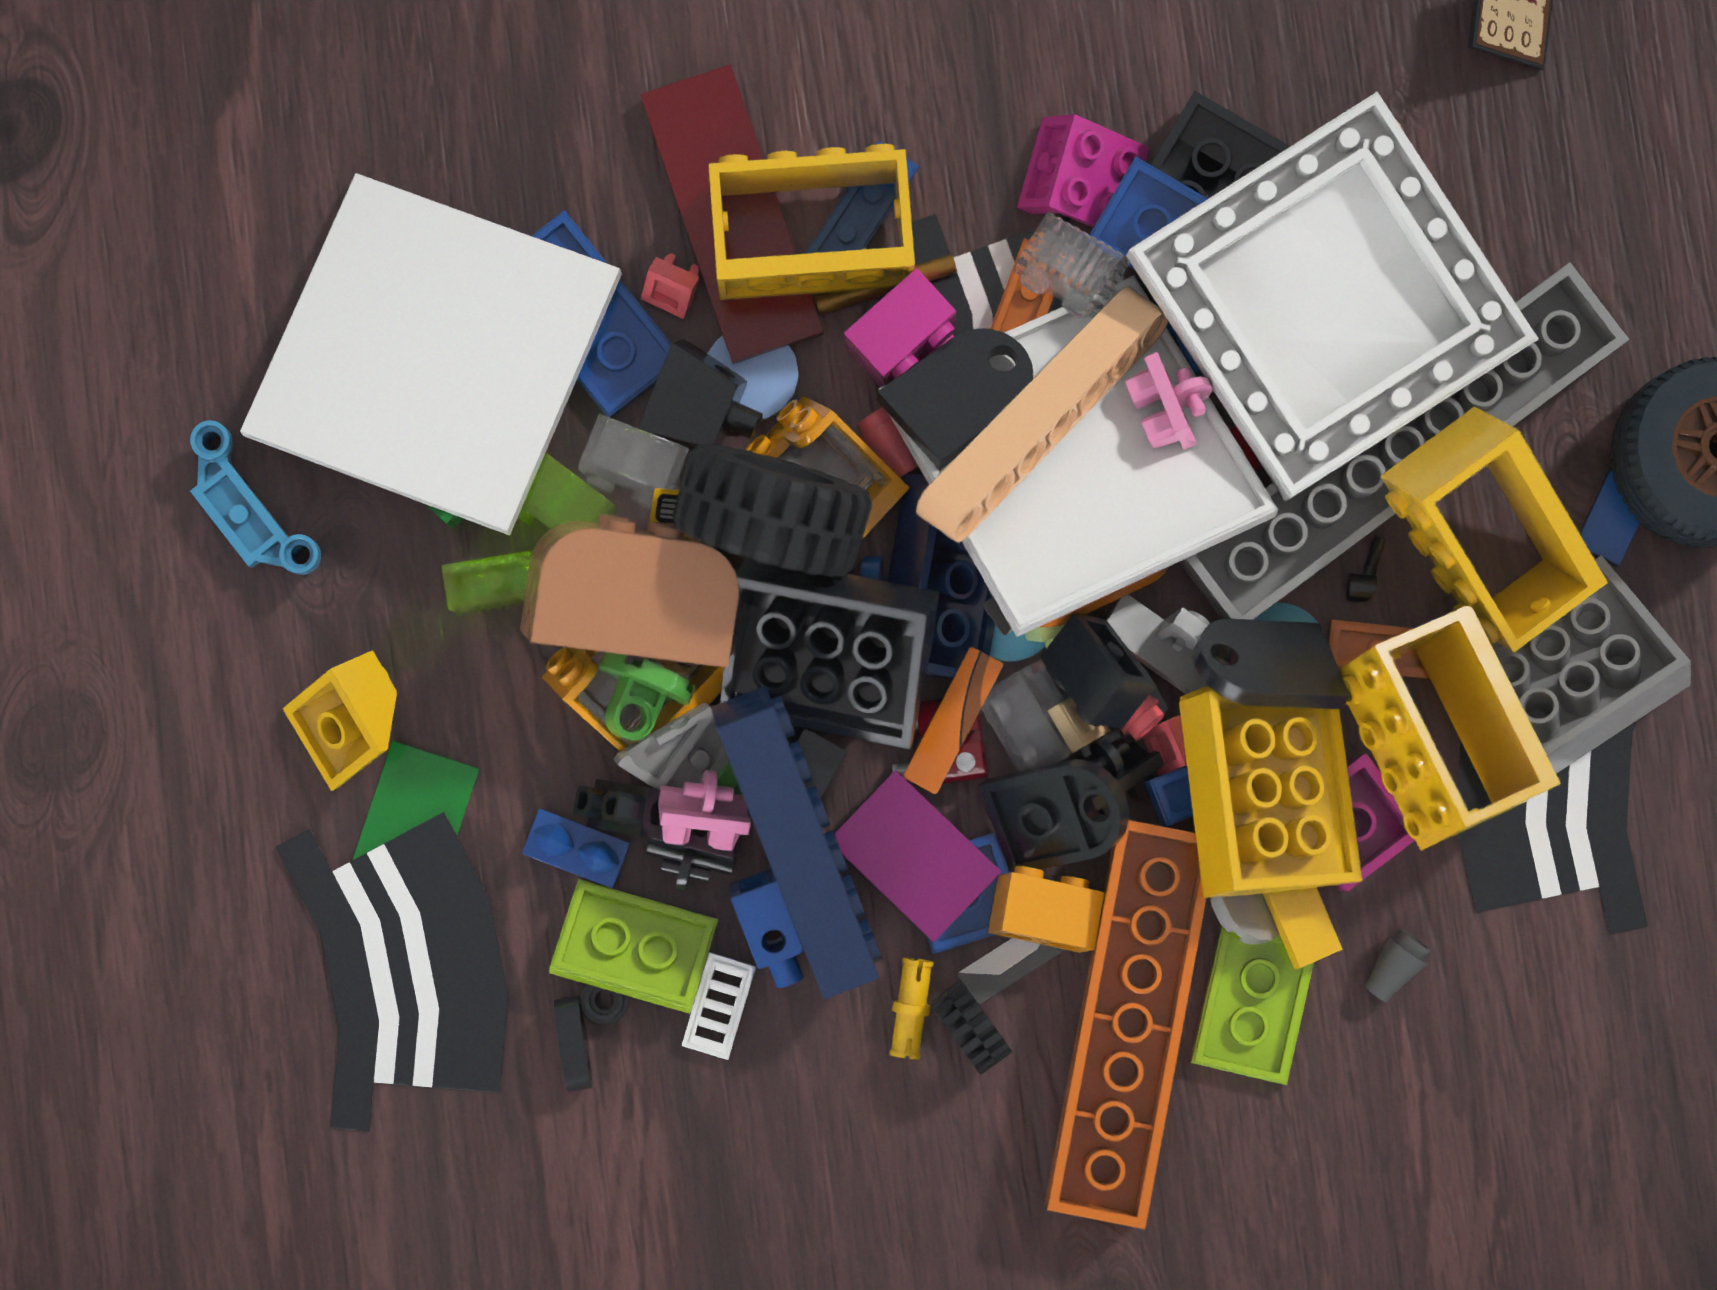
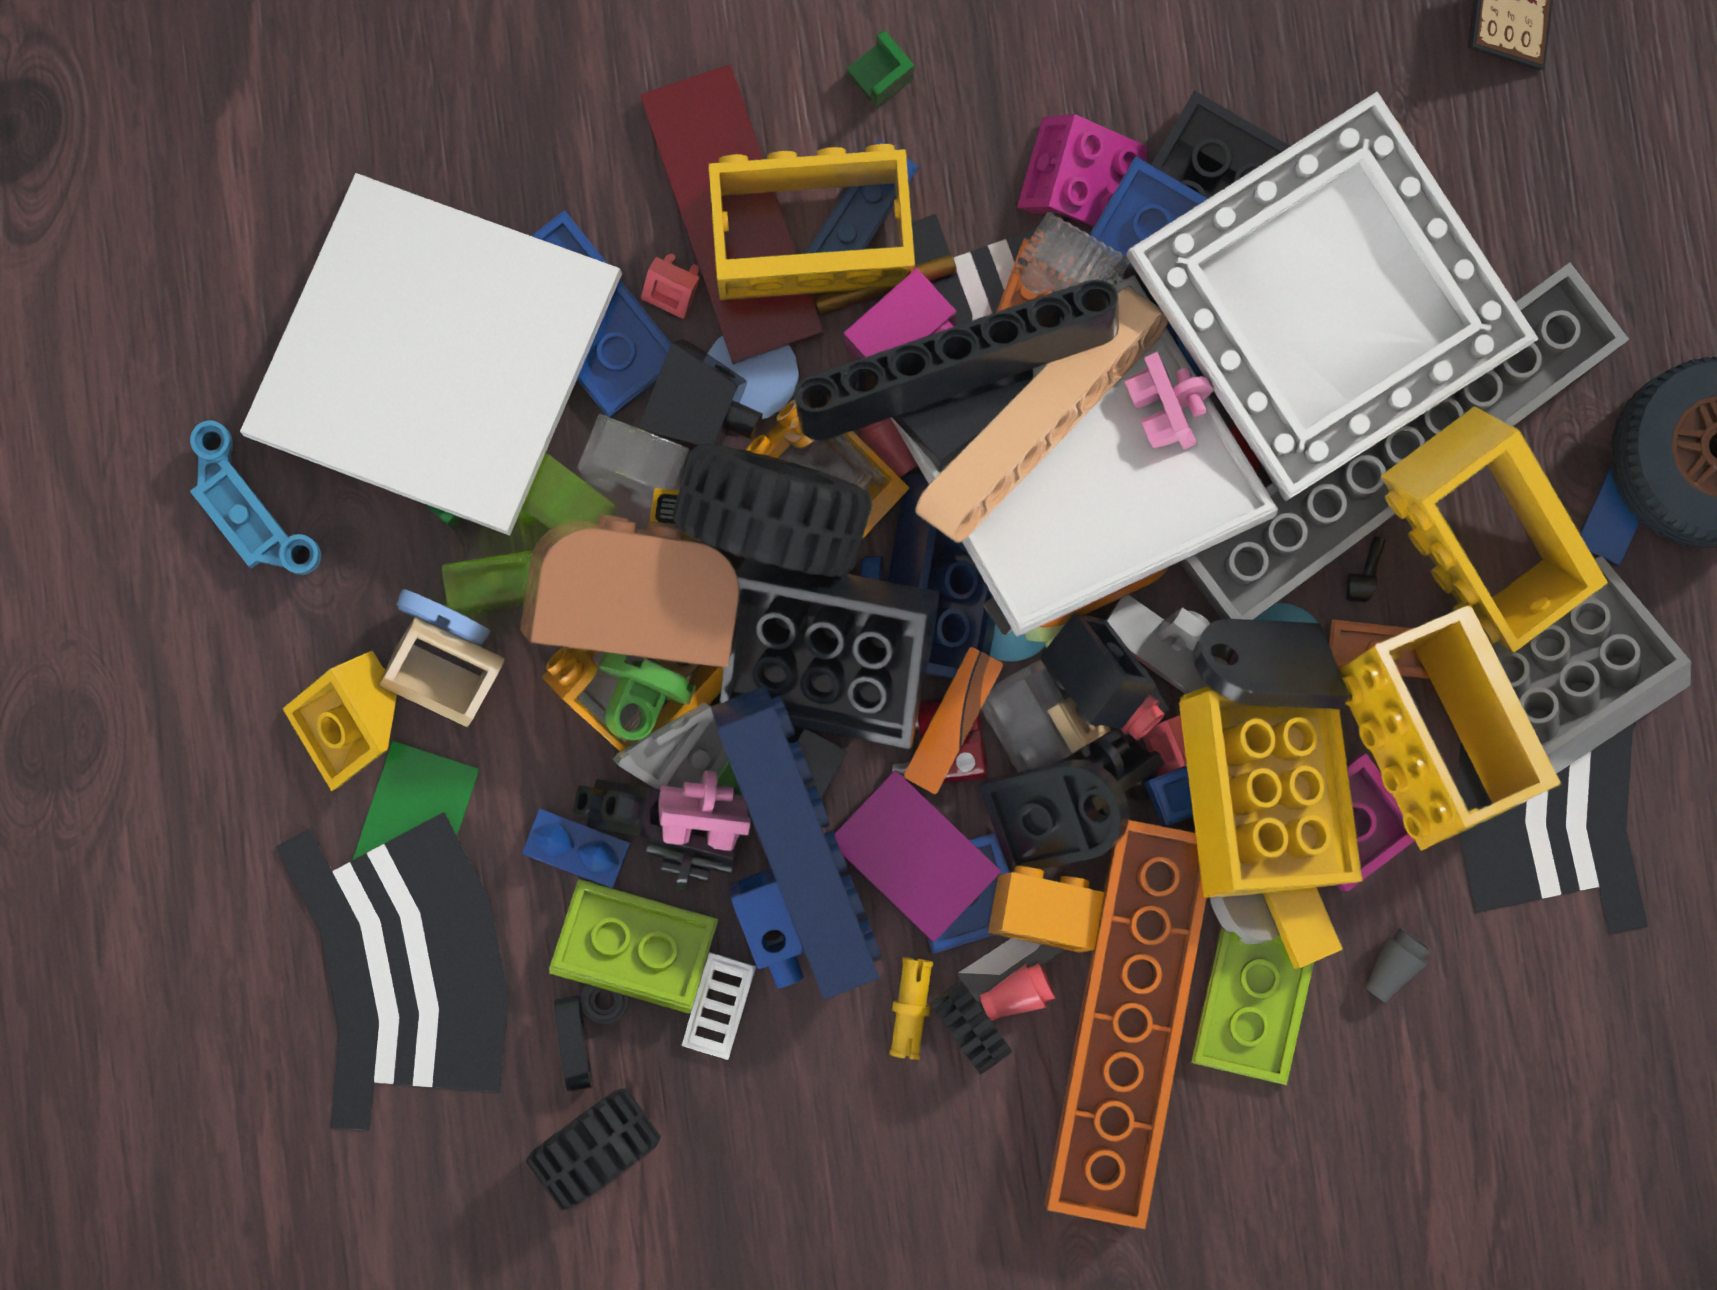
none -> tan tile [379,616,505,727]
none -> light blue tile [396,589,491,646]
none -> black tyre [526,1088,661,1211]
none -> black beam [794,279,1119,441]
none -> green panel [847,30,915,109]
none -> coral cone [979,962,1056,1022]

